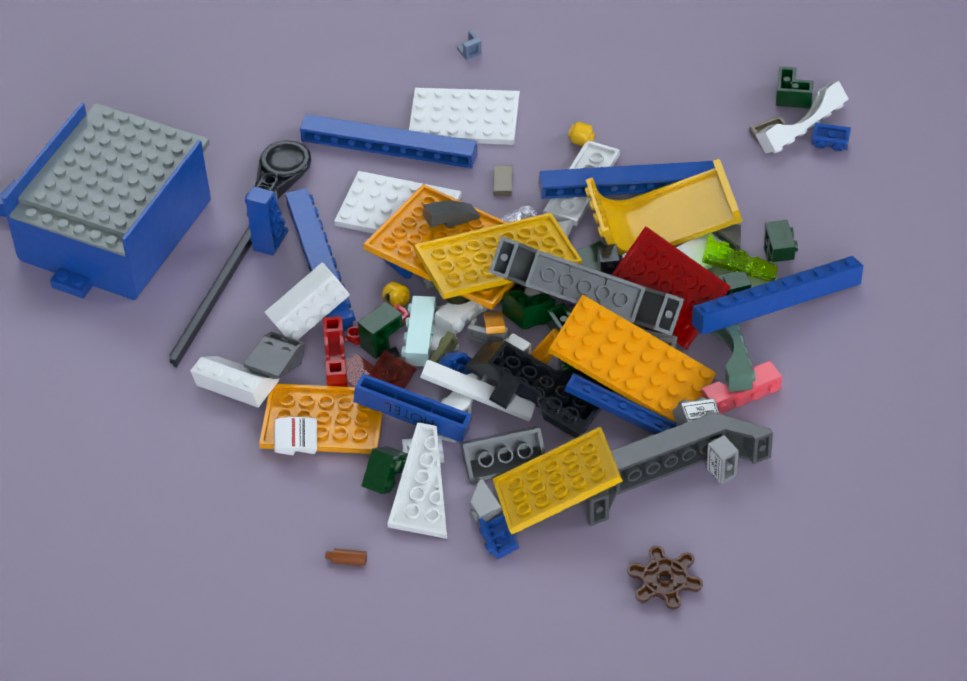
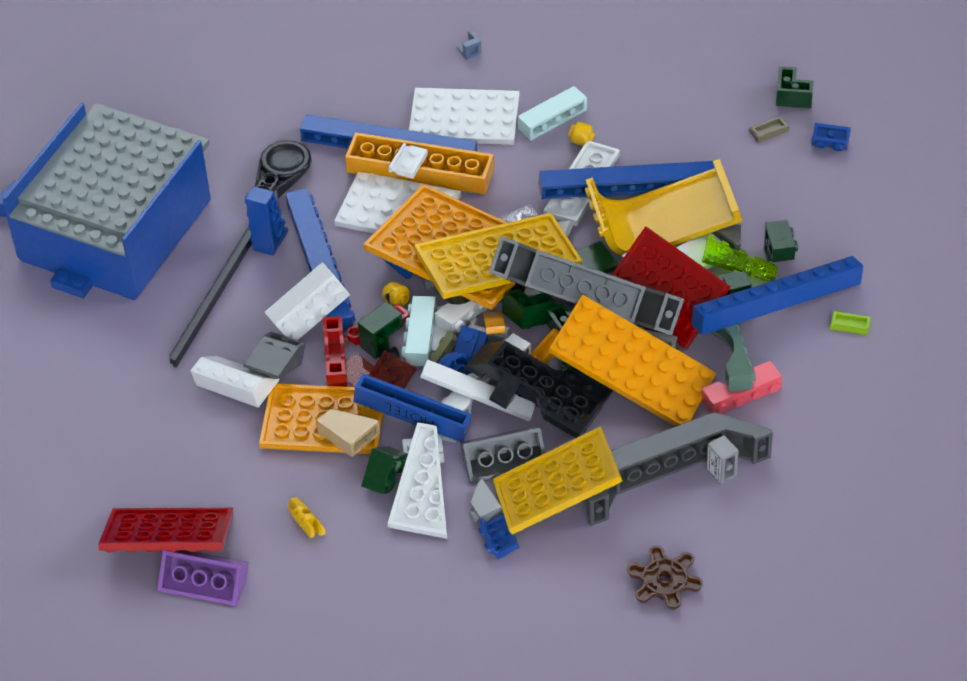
white slope [274,417,317,456] -> none
dark orange cylinder [325,548,367,566] -> none
dark grey slope [422,201,480,228] -> none
dark tan tile [493,165,513,196] -> none
blue plate [564,373,677,434] -> none
black brick [598,244,619,274] -> none
brick [672,397,720,426] -> none
white arch [756,81,848,154] -> none
none -> red plate [98,507,233,553]
none -> medium lavender slope [157,550,249,606]
none -> yellow hinge [288,497,326,538]
none -> tan slope [317,409,380,457]
none -> light orange brick [345,132,495,195]
none -> white plate [389,143,428,179]
none -> blue plate [453,325,490,358]
none -> light aqua brick [518,86,587,141]
none -> lime tile [830,311,871,335]

